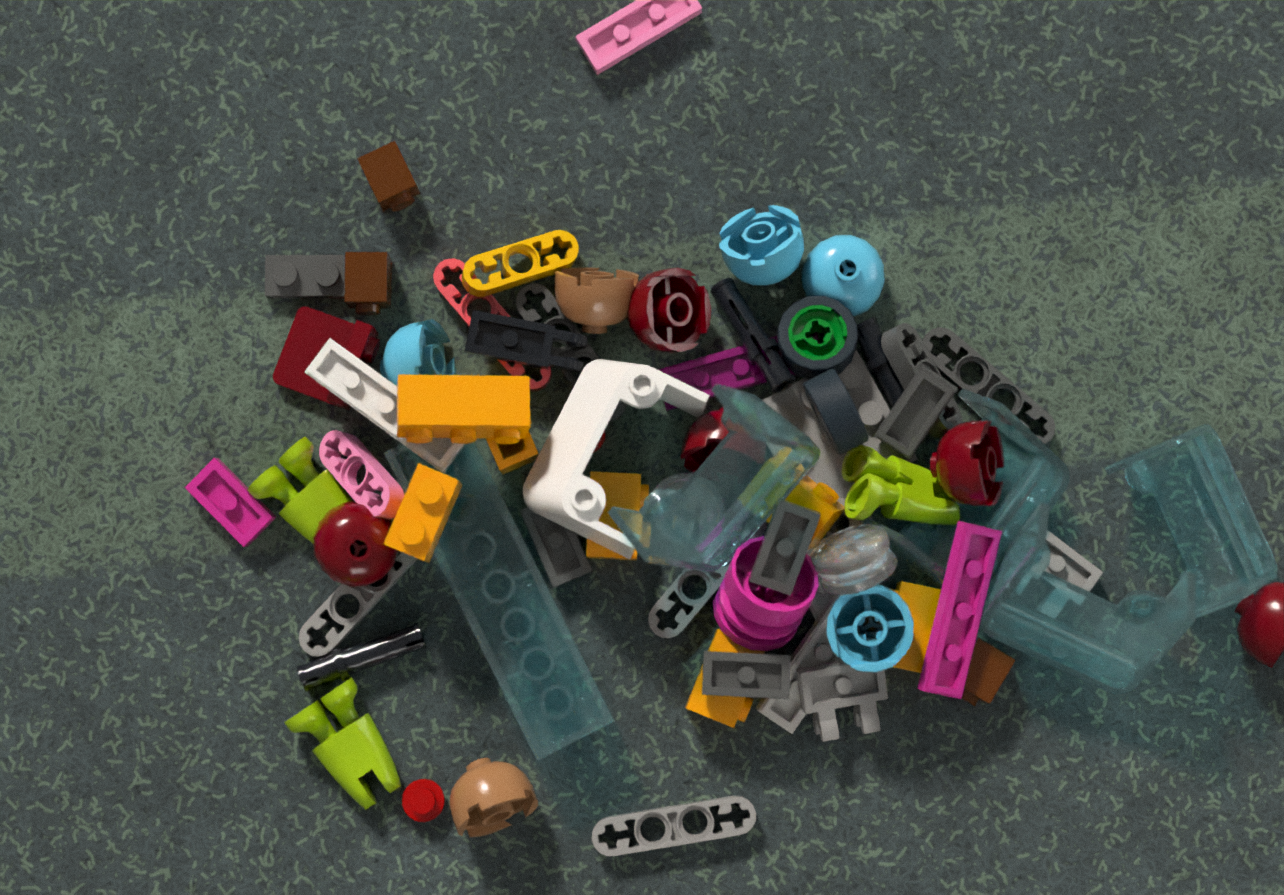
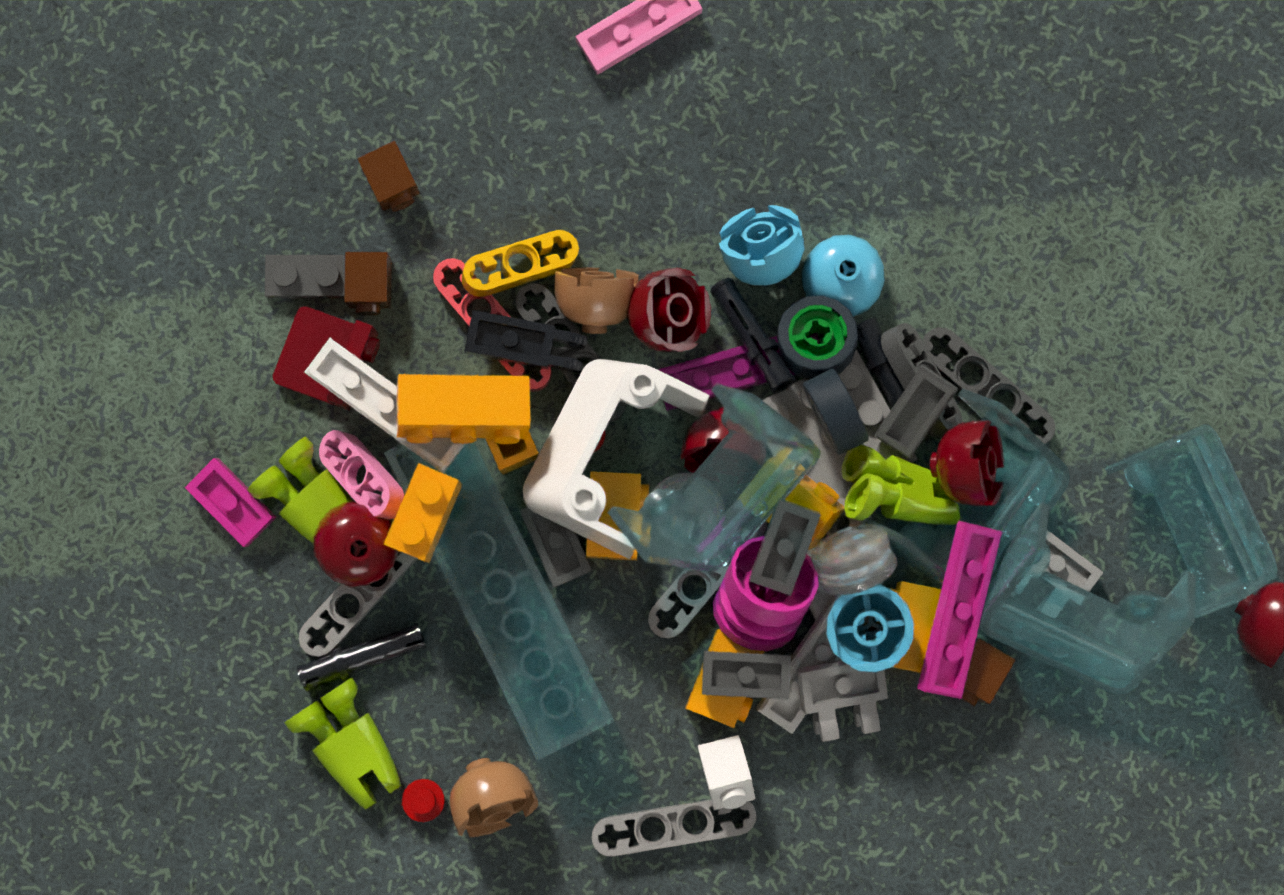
medium azure cylinder [380,319,457,386] -> none
none -> white brick [698,735,755,810]

